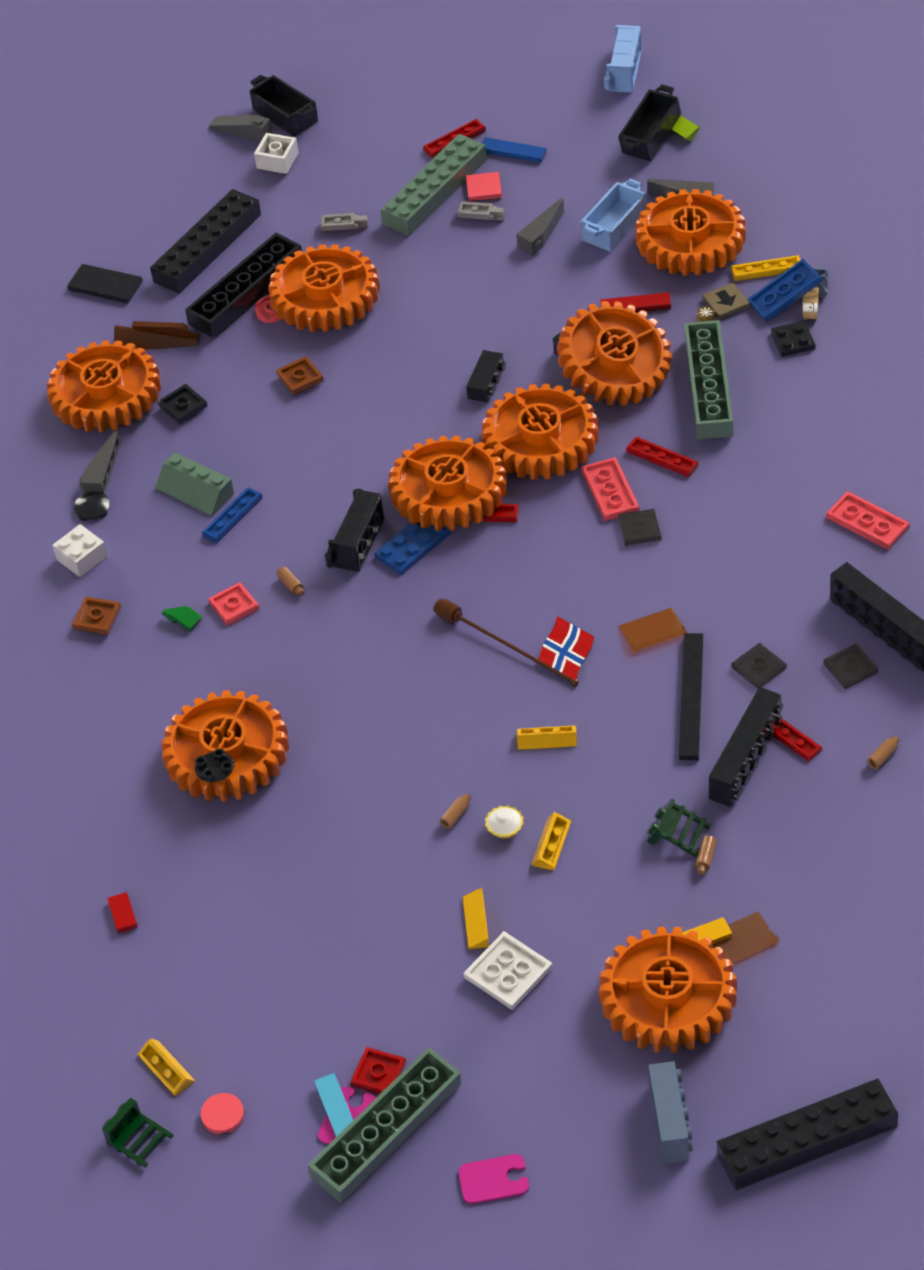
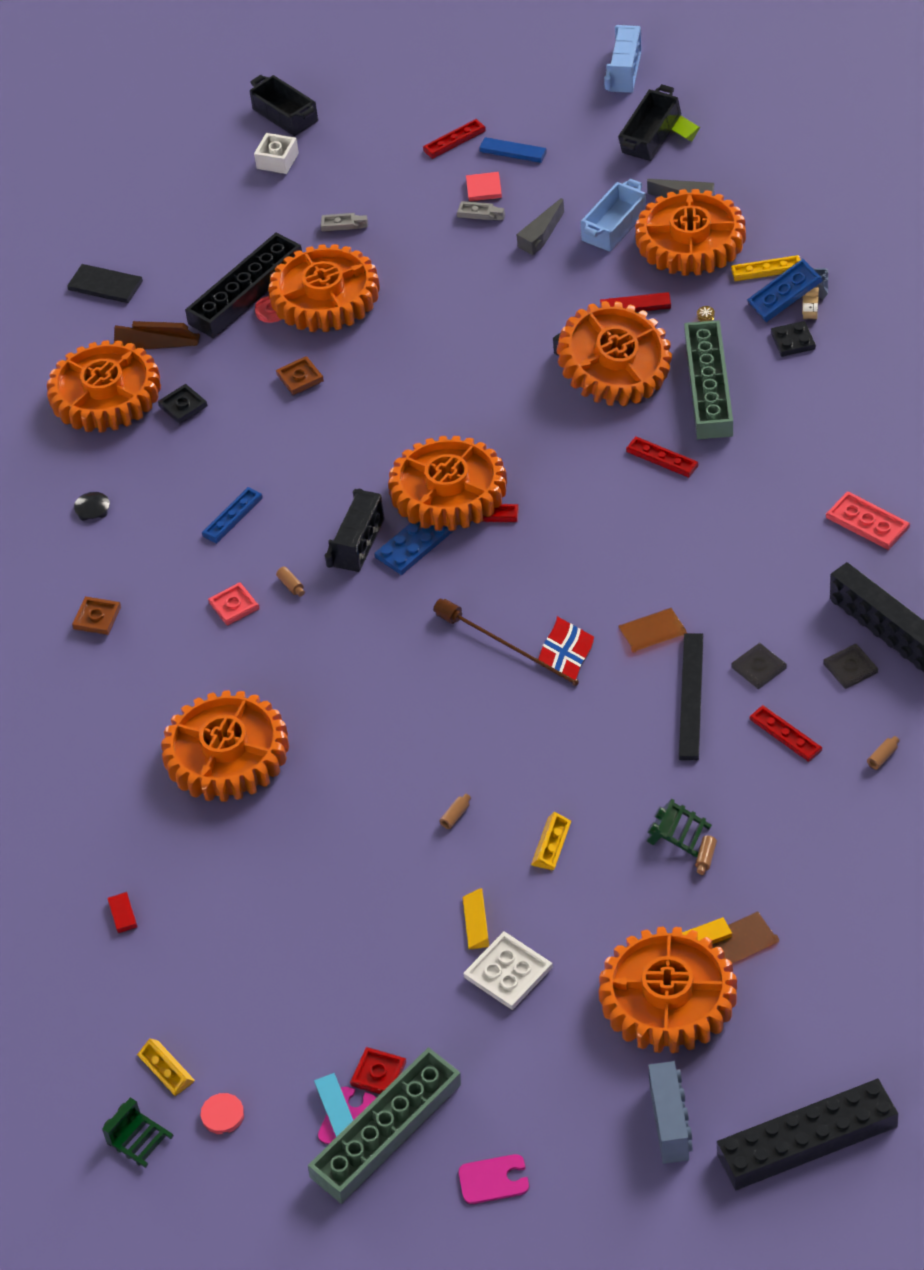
white brick [52,524,108,577] -> none
dark grey slope [79,431,121,494] -> none
black brick [150,189,261,294] -> none
sand green slope [155,452,234,516] -> none
green slope [162,606,202,632] -> none
black dish [195,749,234,782] -> none
dark grey slope [209,115,273,142] -> none
sand green brick [380,134,487,236] -> none
black brick [466,350,506,403] -> none
orange gear [482,384,599,480] -> none
white piece [485,805,524,839] -> none
yellow slope [517,725,577,750] -> none
coral tile [581,457,640,521] -> none
clear smoke tile [618,509,662,546] -> none
dark tan tile [702,282,750,320] -> none
black brick [709,686,783,807] -> none

